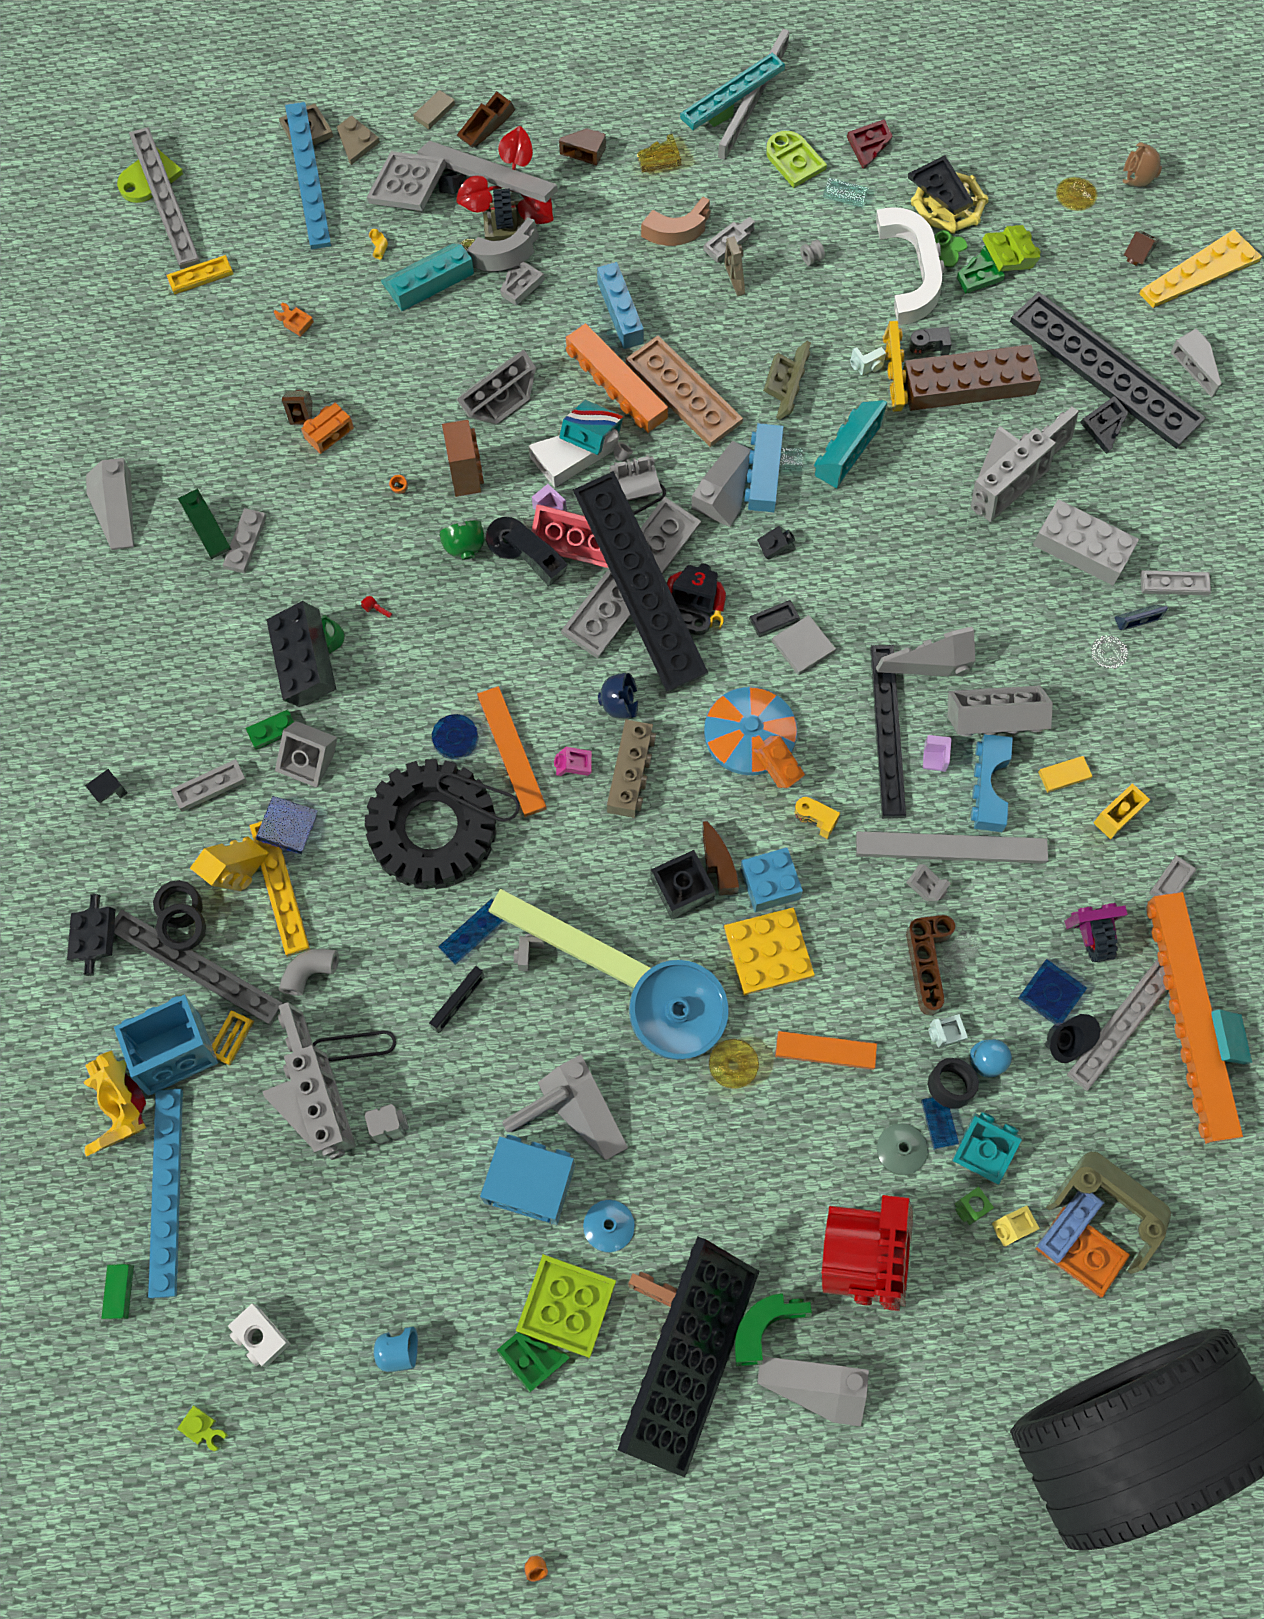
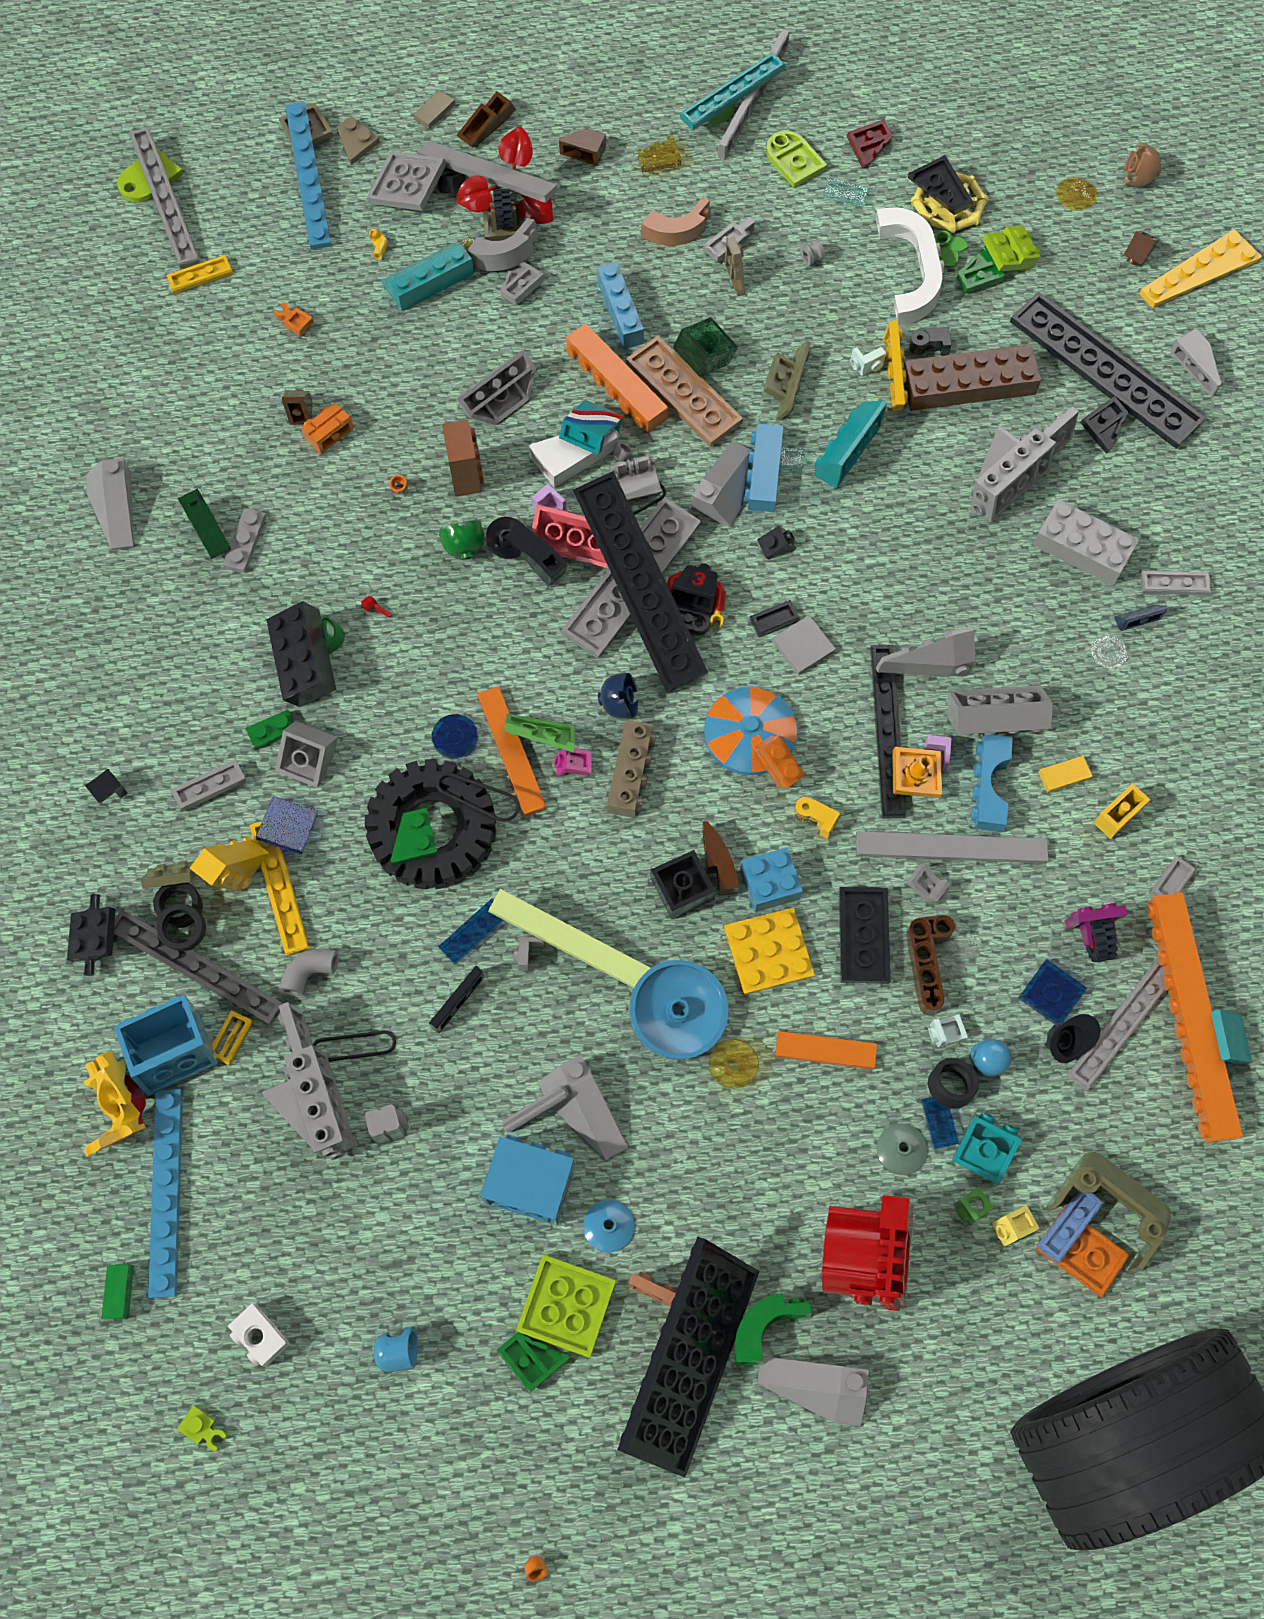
none -> olive plate [141,861,195,889]
none -> green wing [391,808,438,866]
none -> bright green wing [504,714,575,752]
none -> clear green brick [673,317,738,377]
none -> black plate [839,887,891,984]
none -> light orange plate [893,747,942,798]

